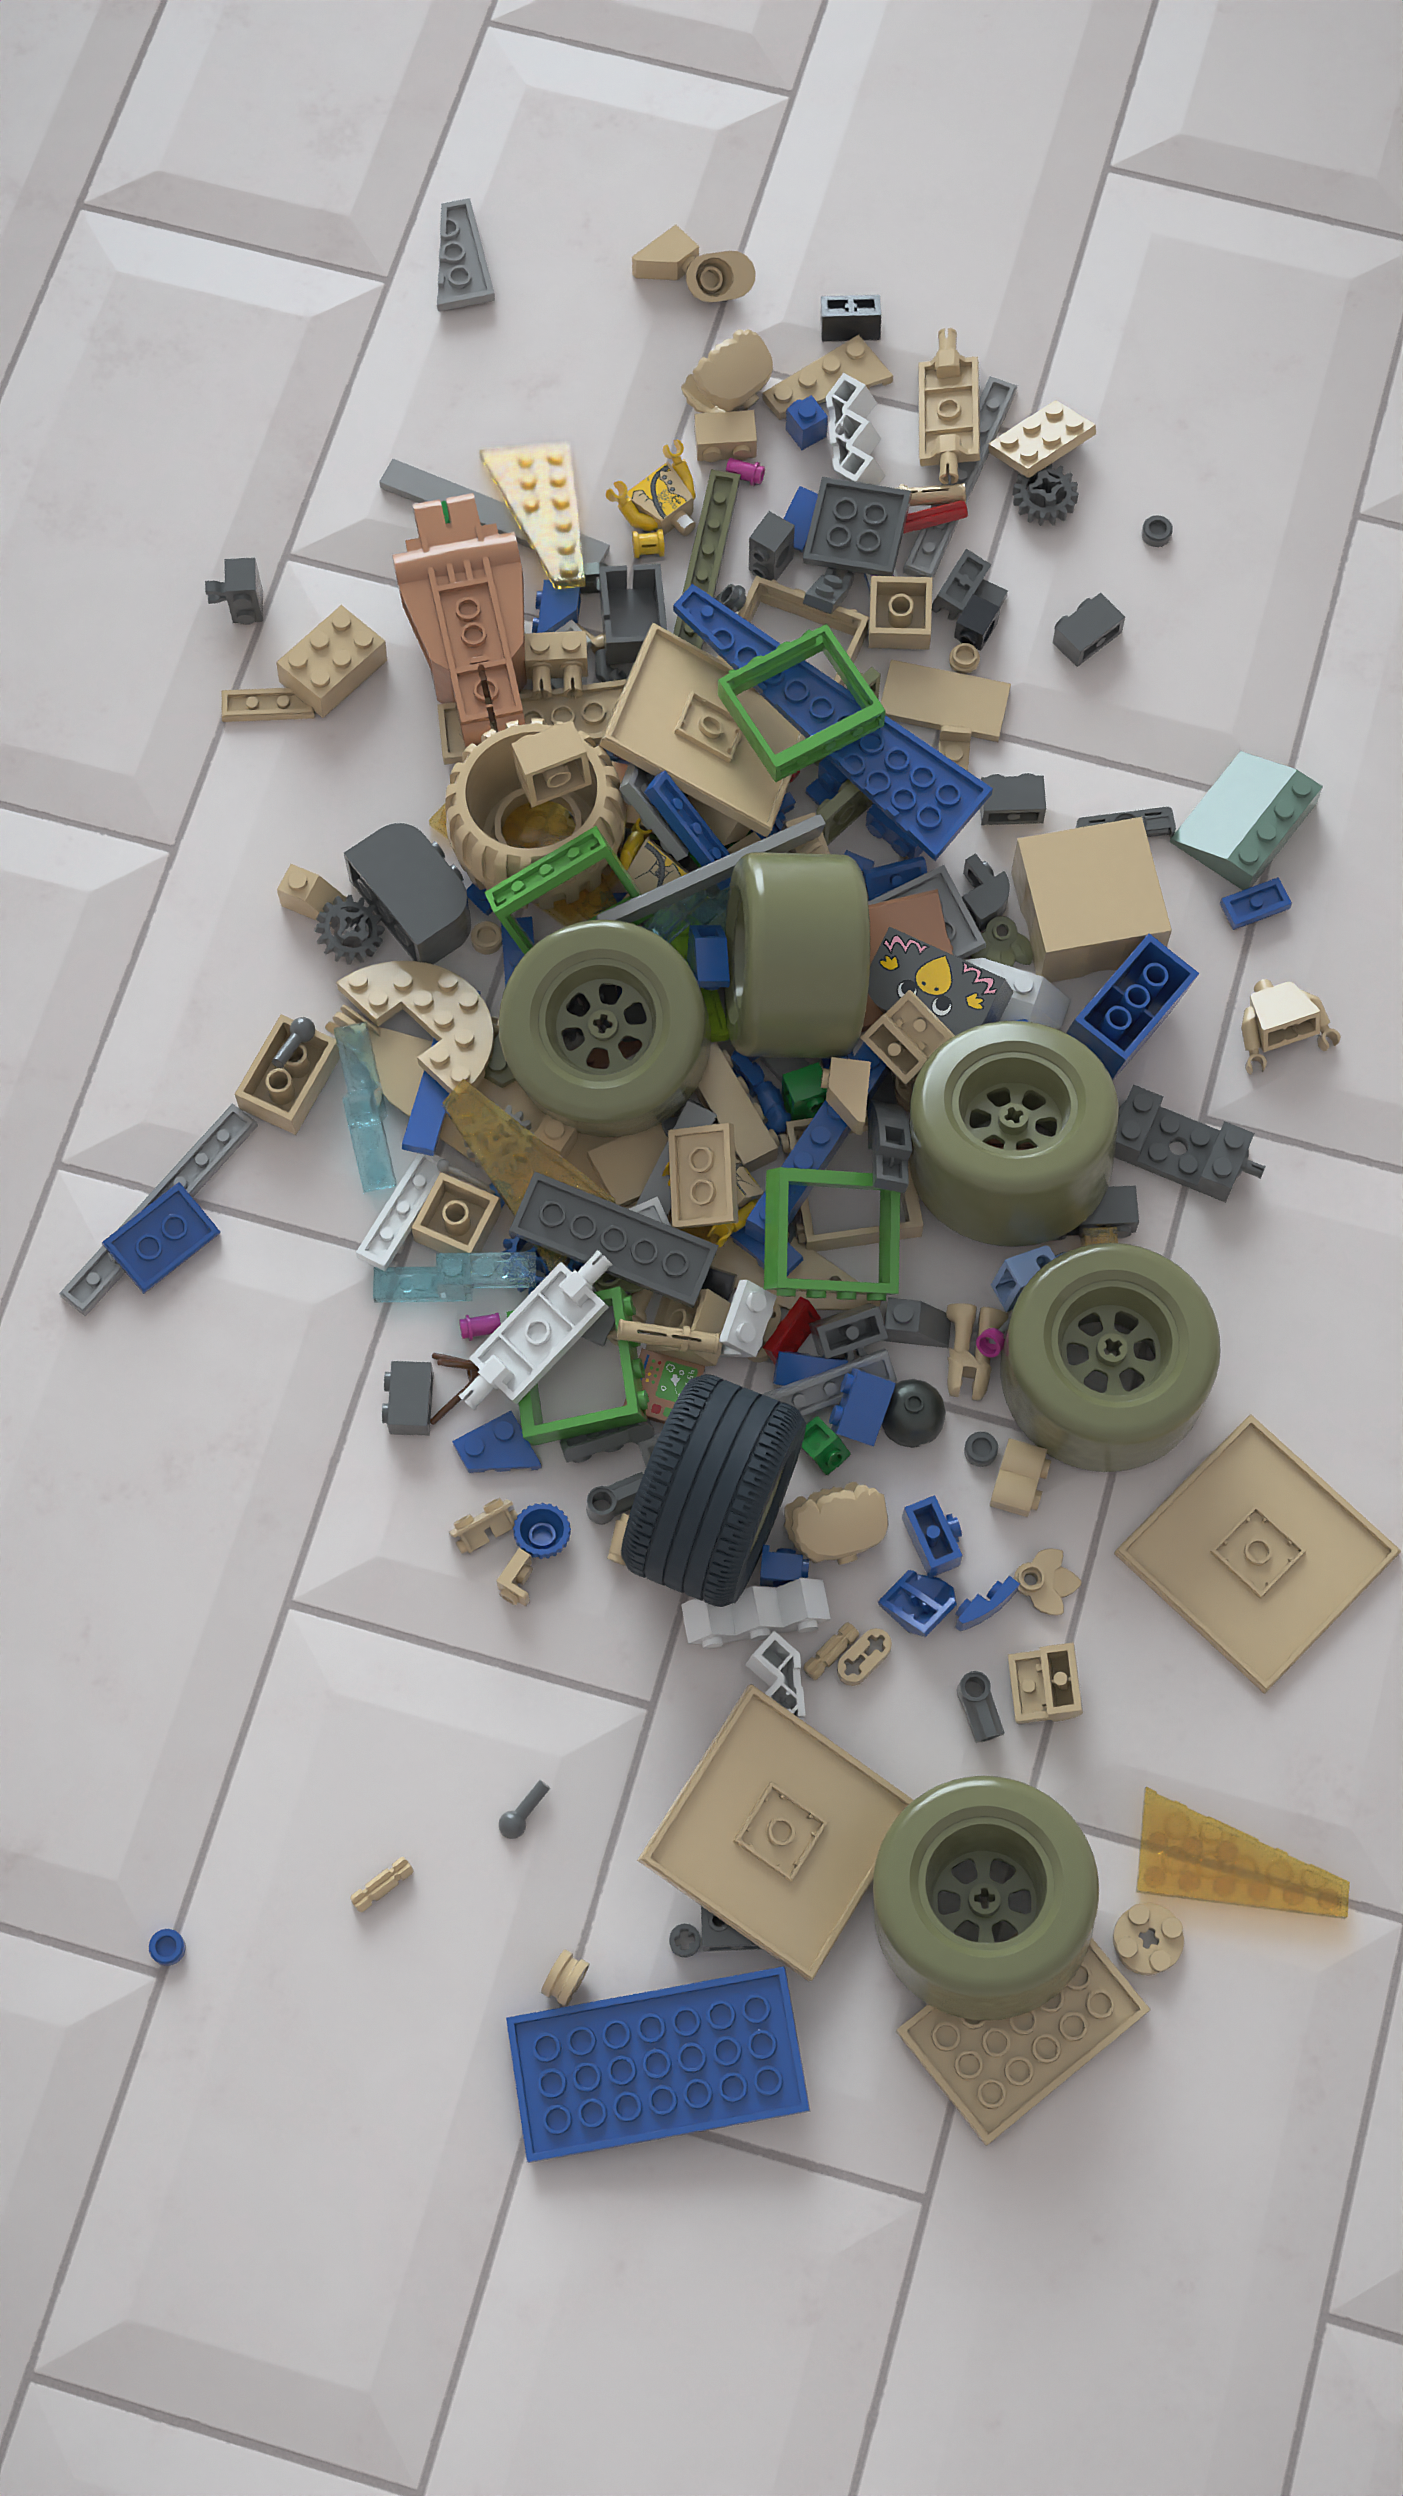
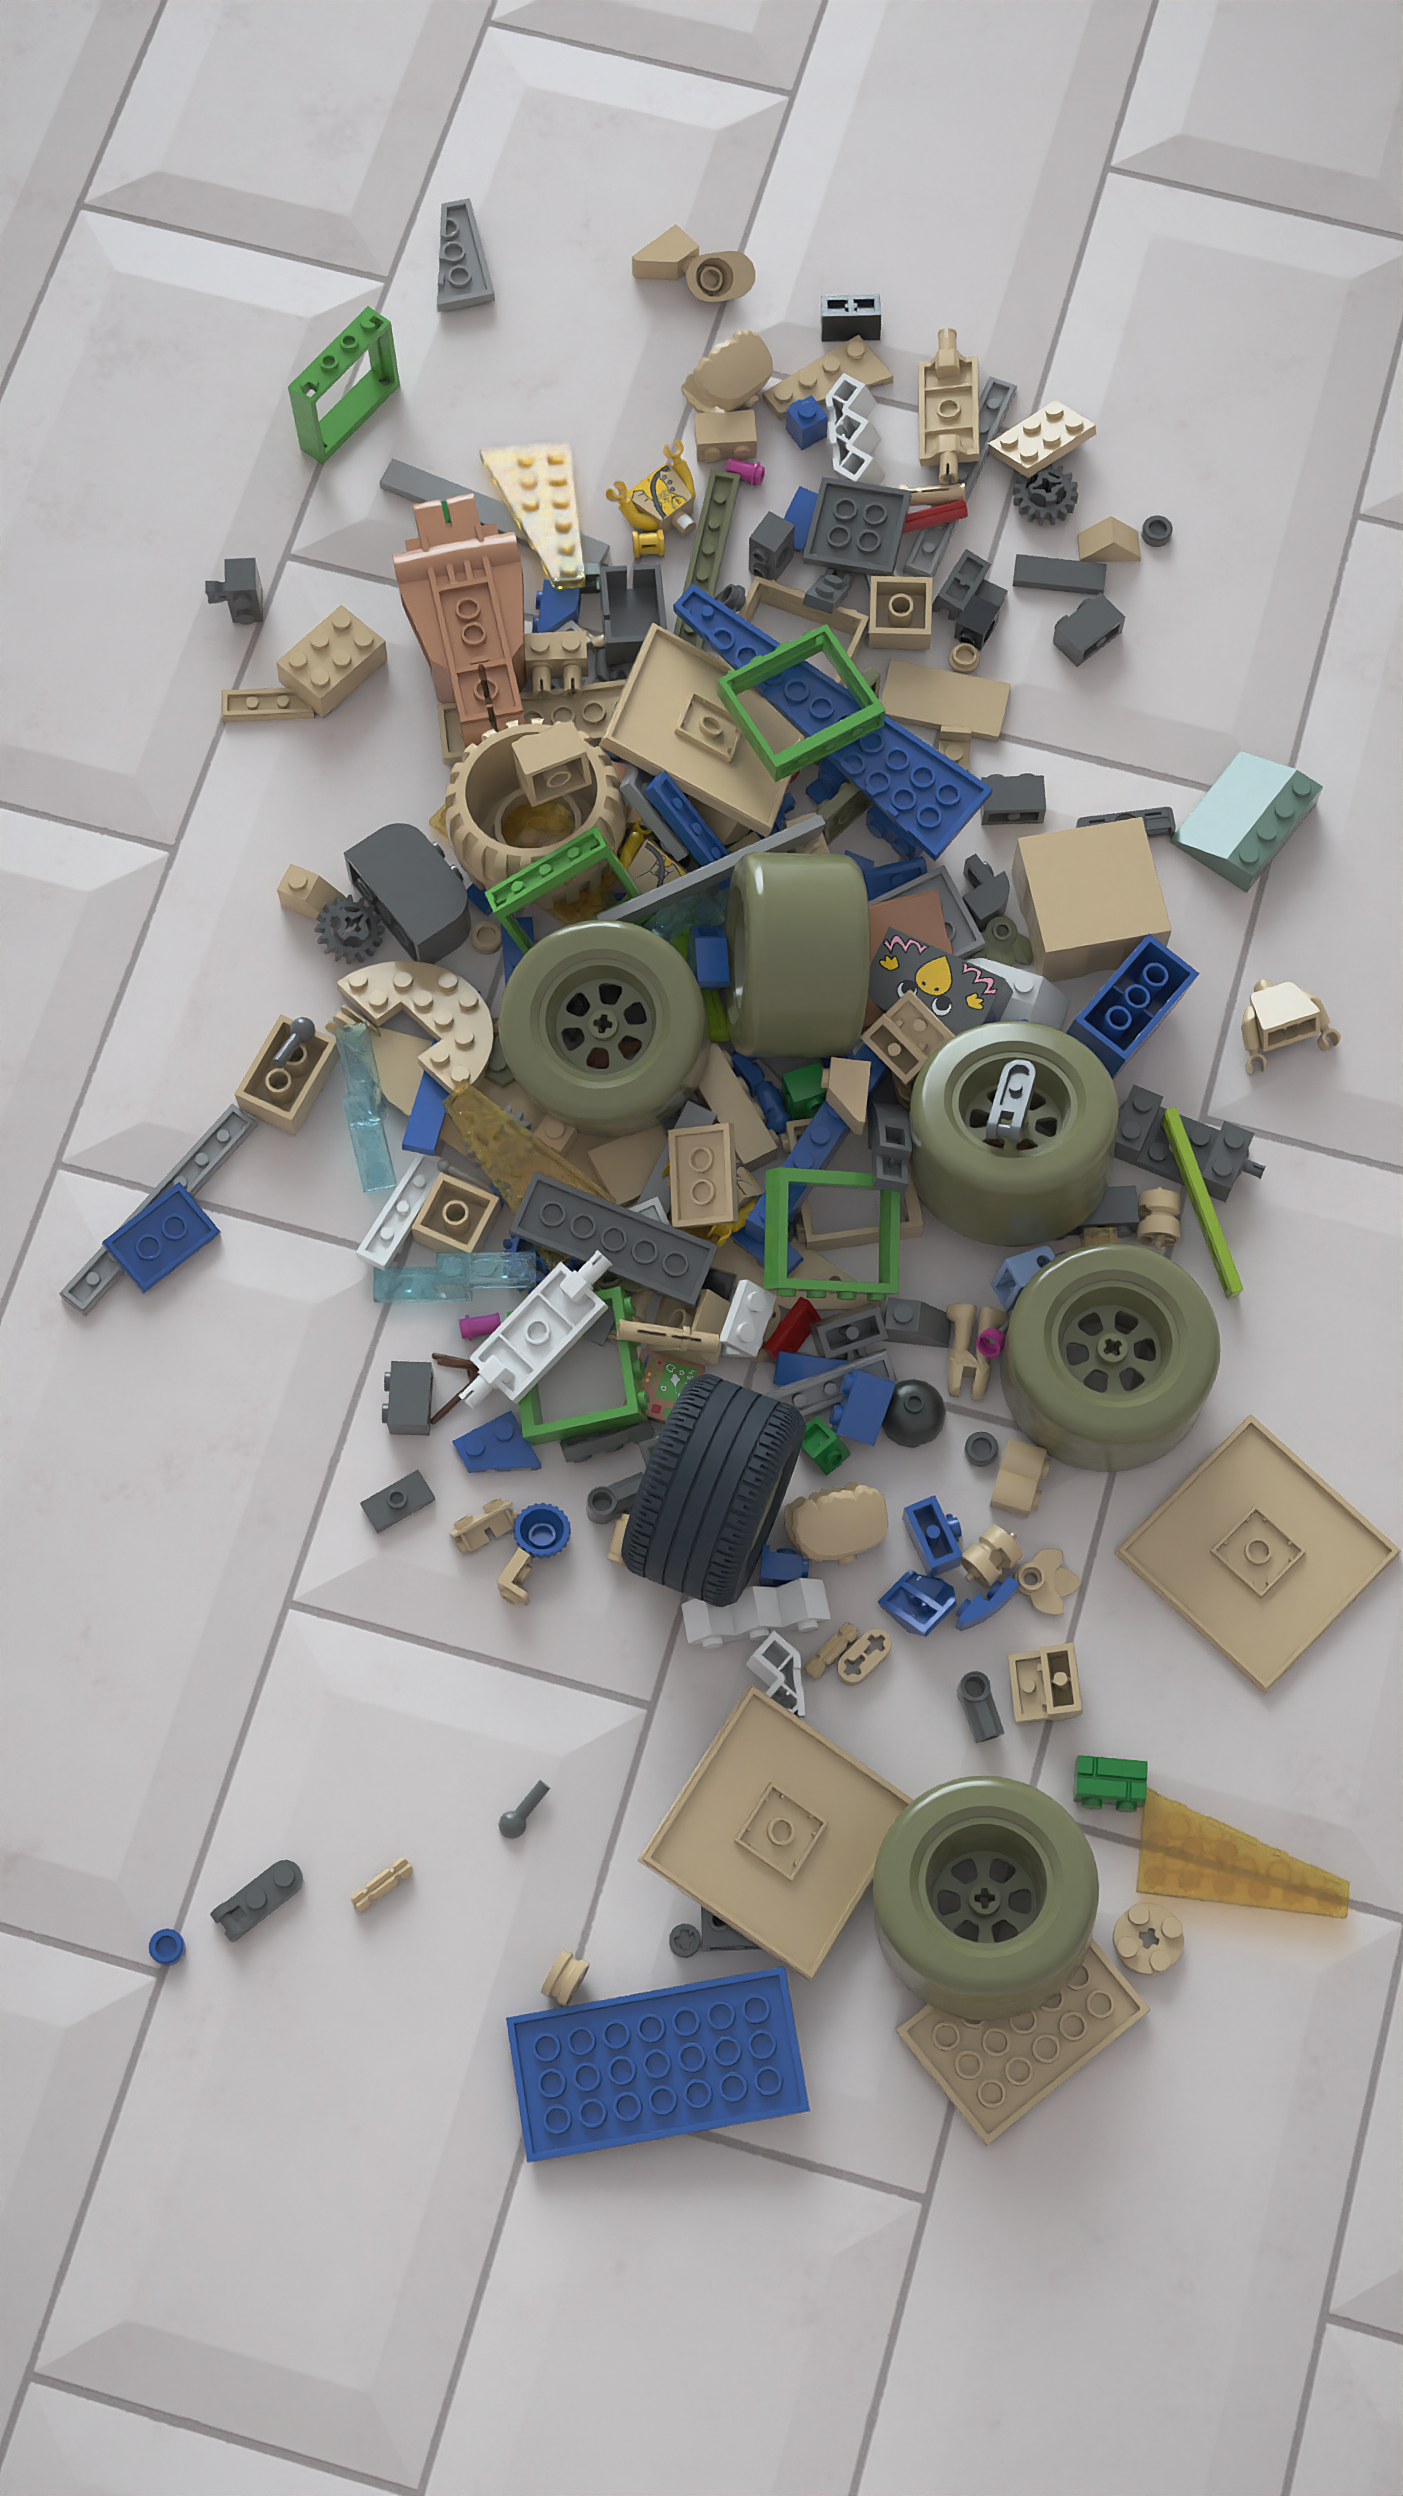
blue plate [1220,877,1292,930] -> none
none -> dark grey plate [210,1860,303,1943]
none -> bright green window [288,306,400,465]
none -> dark grey plate [360,1470,436,1534]
none -> tan wheel [961,1524,1023,1589]
none -> plate [986,1059,1036,1143]
none -> dark grey tile [1013,554,1107,595]
none -> green brick [1073,1755,1148,1813]
none -> tan slope [1077,516,1141,562]
none -> tan wheel [1137,1187,1181,1250]
none -> lime tile [1161,1107,1244,1299]

